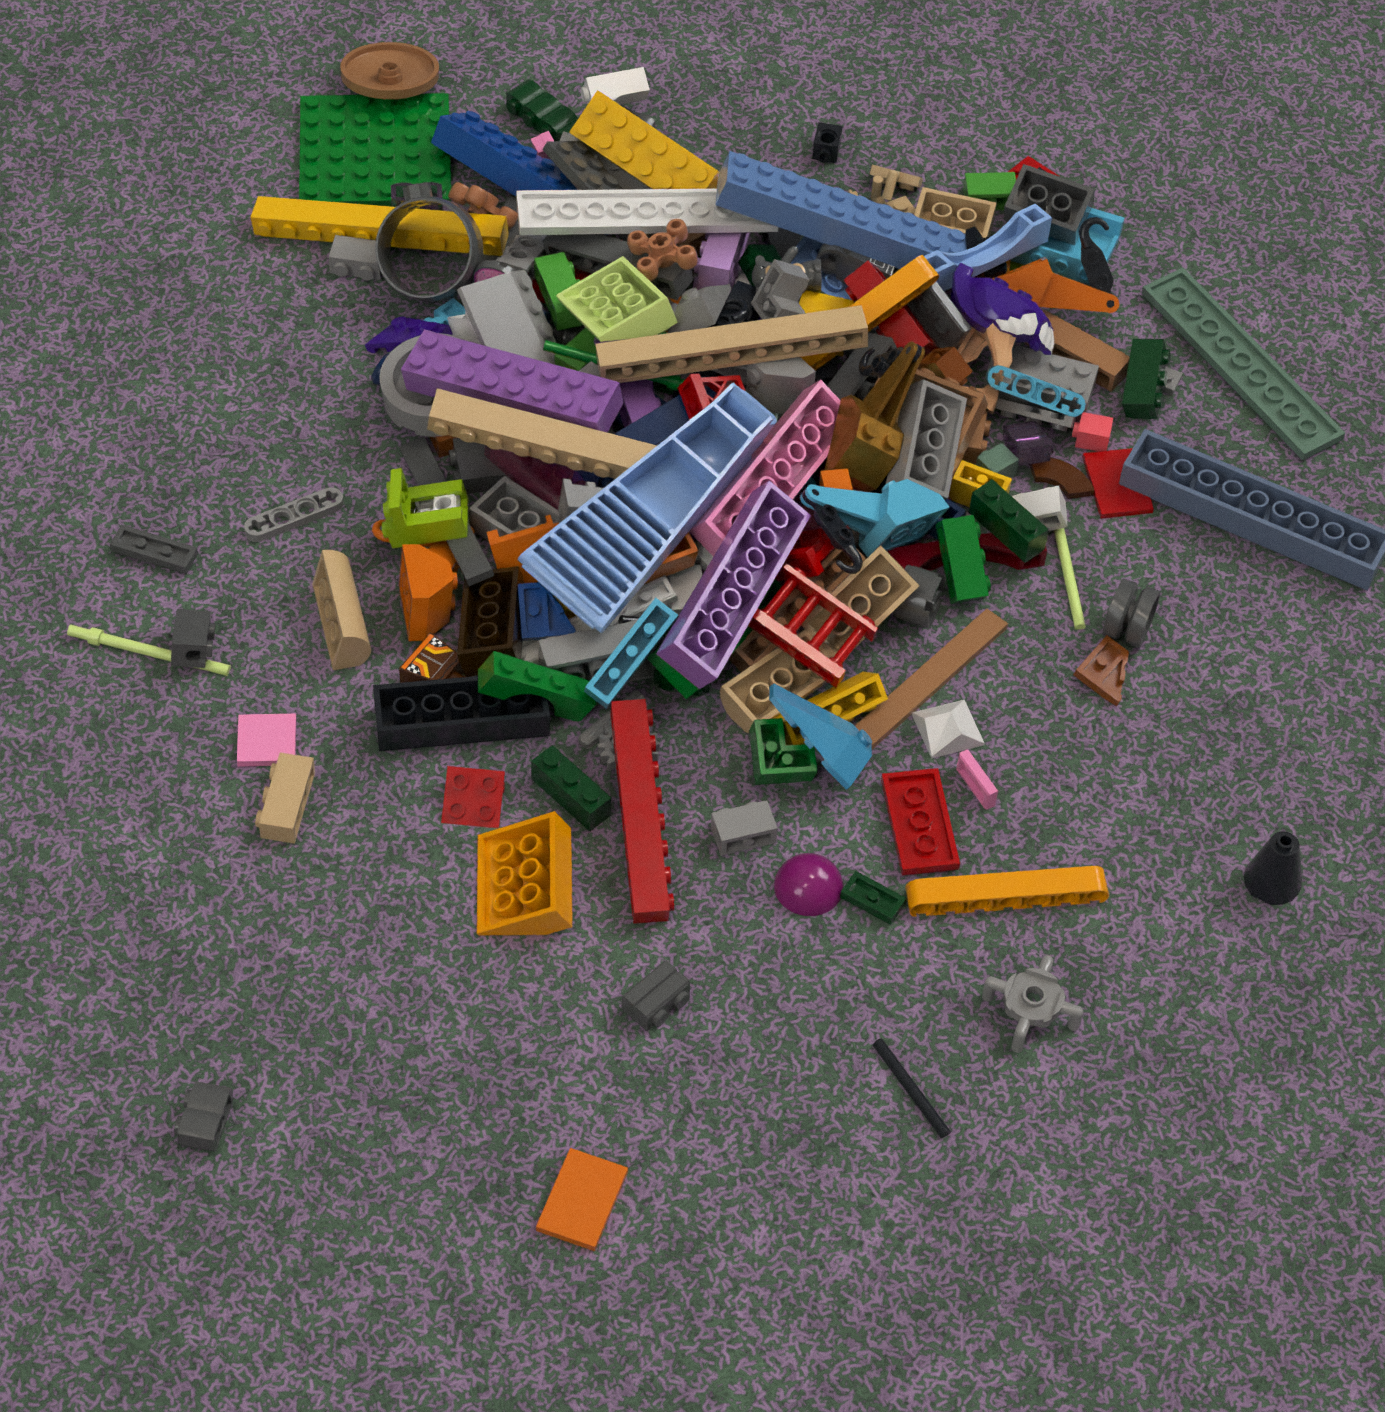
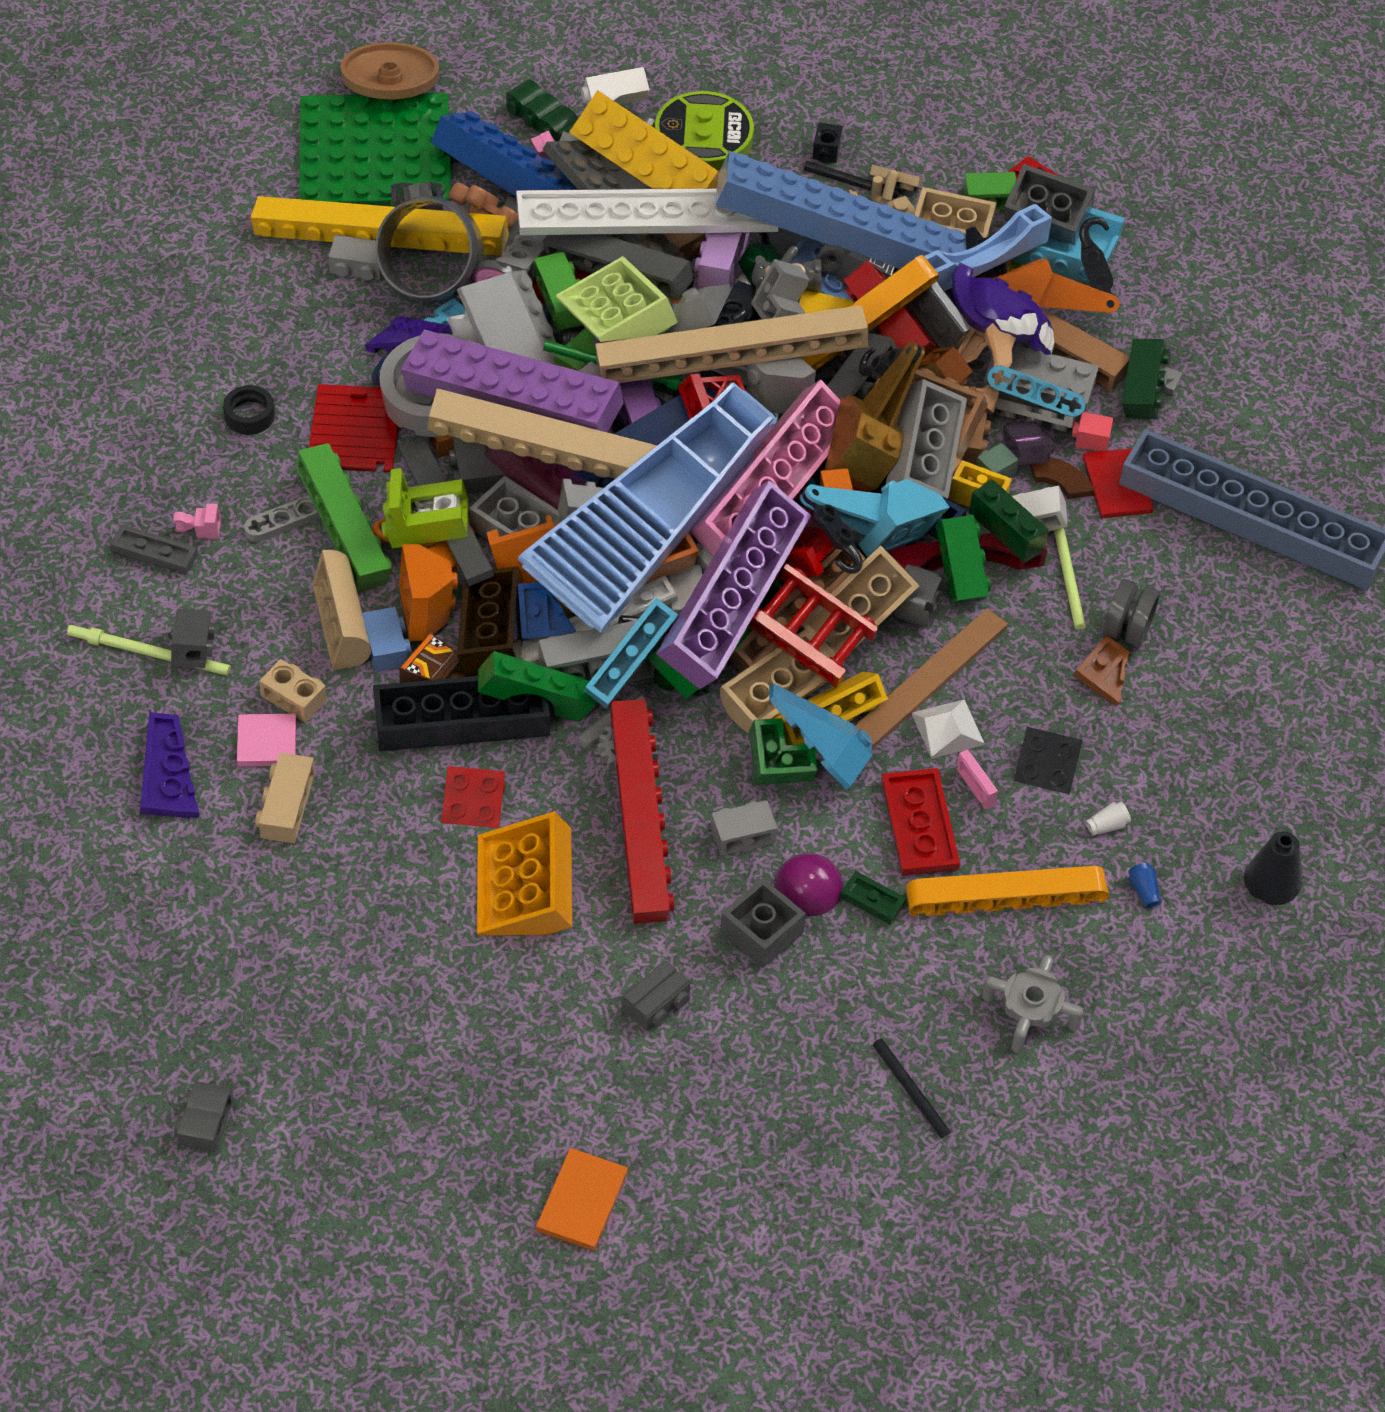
dark green brick [531,745,612,832] -> none
nougat gear [627,219,698,281] -> none
sand green plate [1141,268,1345,461] -> none
none -> dark purple wing [140,712,199,818]
none -> bright pink piece [173,504,221,539]
none -> black tyre [223,385,275,435]
none -> tan brick [259,659,327,723]
none -> bright green brick [296,443,392,592]
none -> red door [309,384,398,472]
none -> medium blue brick [362,607,412,672]
none -> piece [655,91,754,172]
none -> dark grey brick [720,878,806,968]
none -> black bar [804,161,900,199]
none -> black hinge [1014,727,1083,795]
none -> white cone [1085,802,1131,836]
none -> blue cone [1128,863,1162,908]

